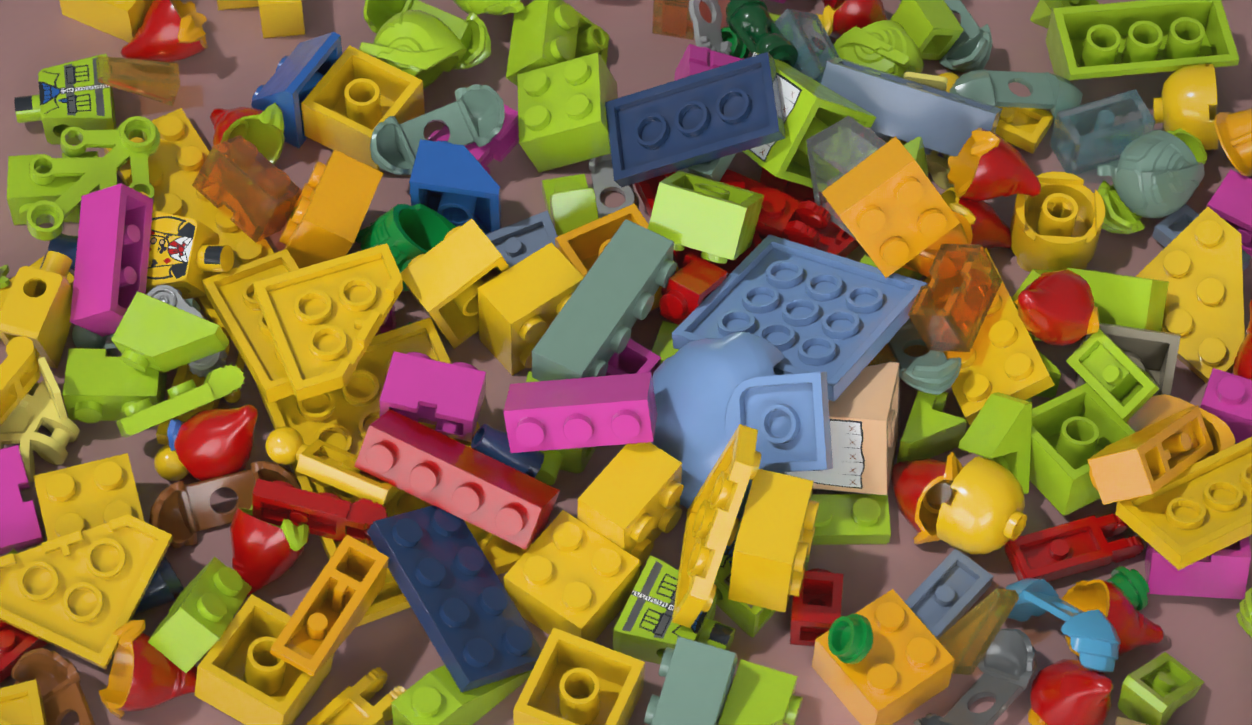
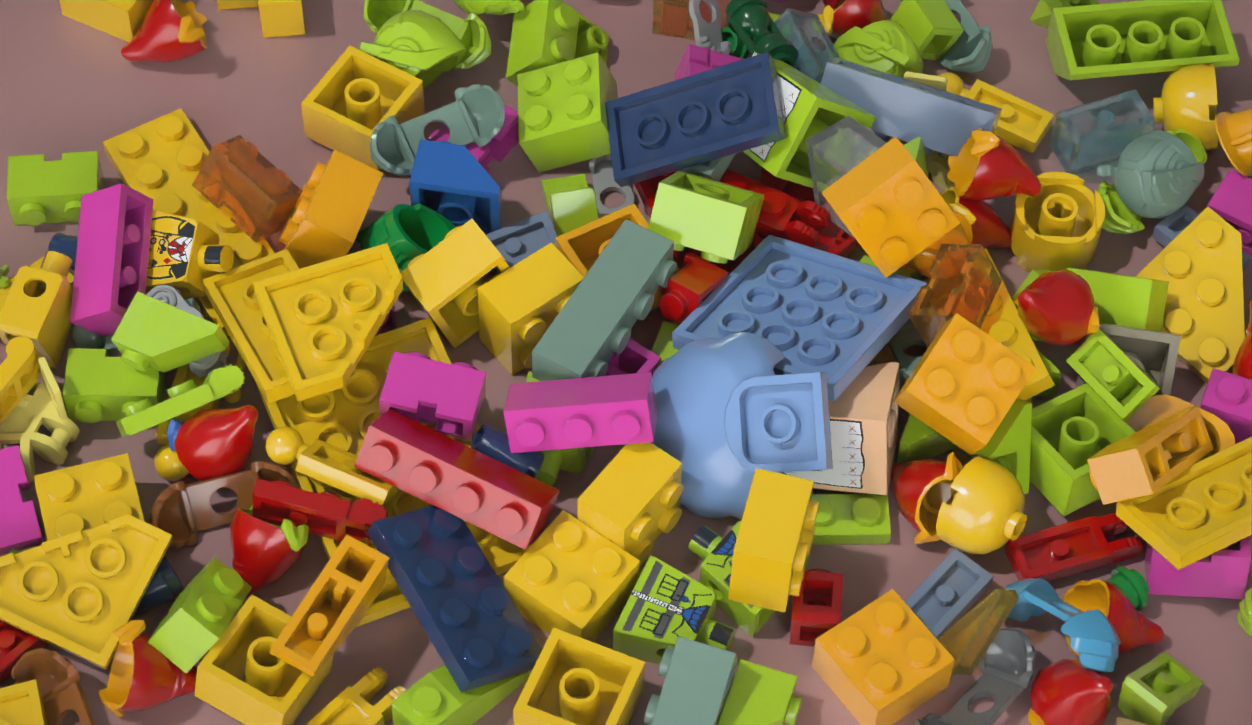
lime torso [14,54,117,145] -> none
lime plant [27,116,160,241] -> none
clear yellow piece [96,56,180,106] -> none
lime hat [210,103,285,186] -> none
blue slope [251,32,342,148] -> none
yellow plate [672,424,761,628] -> none
green plate [828,614,873,664] -> none
sand green piece [950,69,1083,126] -> none
none -> light orange brick [893,313,1036,455]

